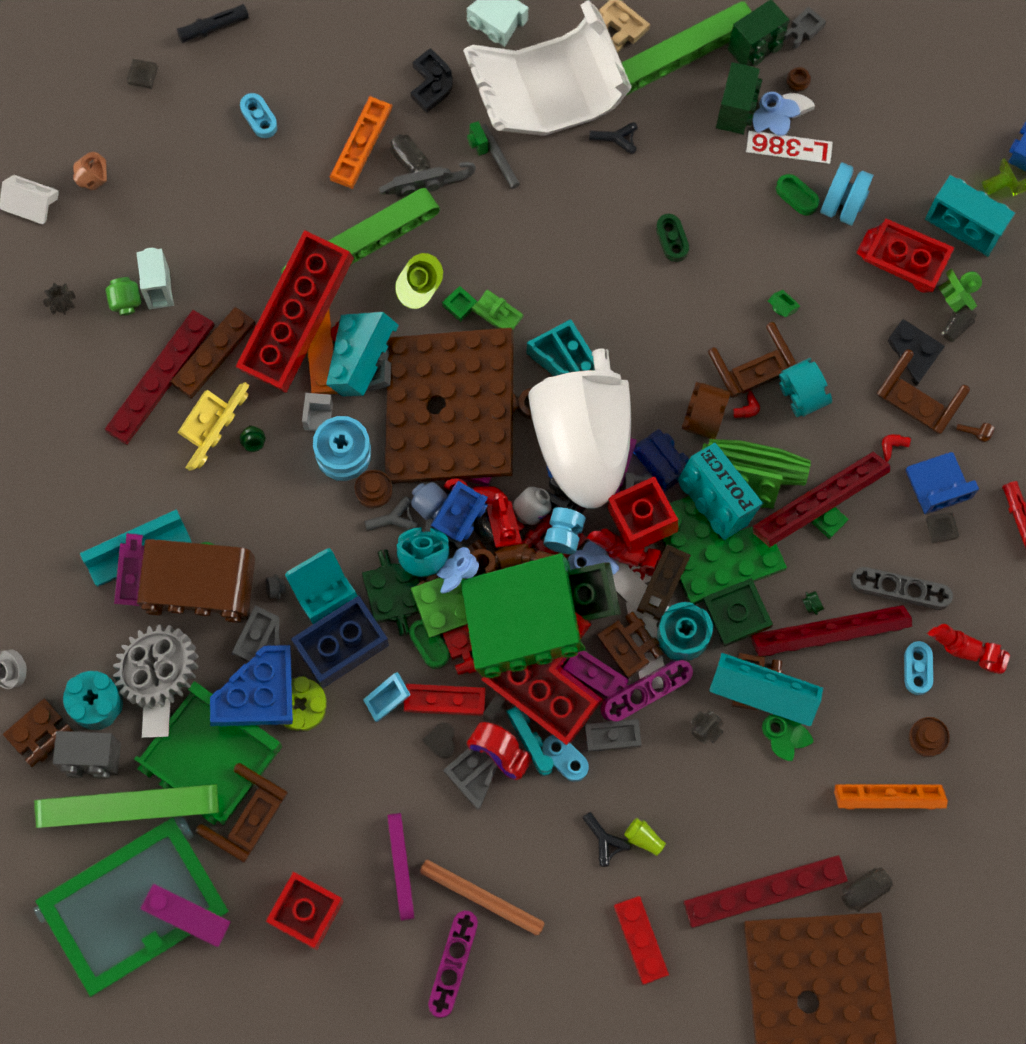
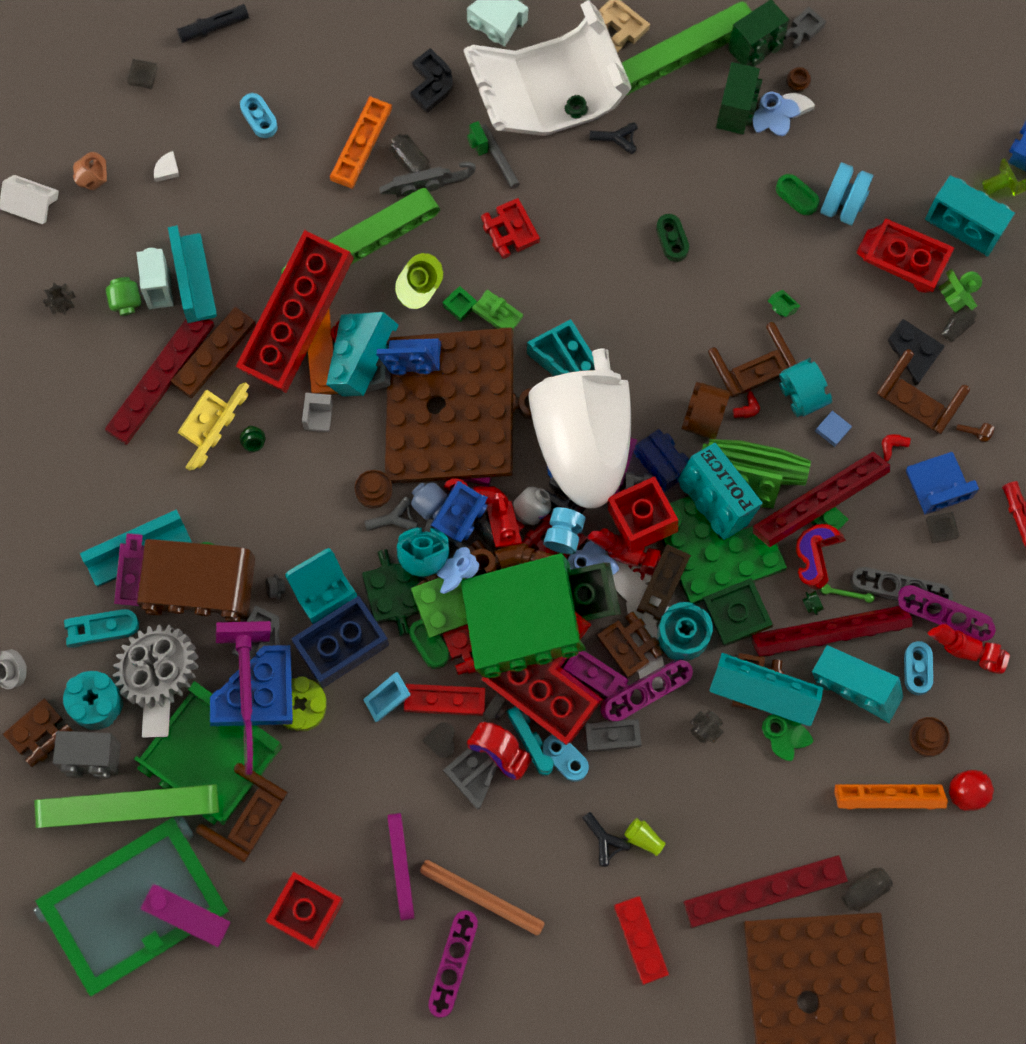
medium azure wheel [313,416,371,481] -> none
white sticker [746,131,833,164] -> none
none -> teal plate [64,609,139,648]
none -> white tile [154,151,180,182]
none -> teal panel [168,225,217,323]
none -> magenta piece [215,621,271,775]
none -> blue bracket [376,339,441,375]
none -> red plate [481,198,540,259]
none -> dark green plate [564,95,588,119]
none -> red animal [796,524,846,590]
none -> teal wedge [812,645,904,723]
none -> medium blue tile [815,411,852,447]
none -> bright green hinge [820,584,875,603]
none -> magenta beam [898,585,996,641]
none -> red hair [949,770,994,811]

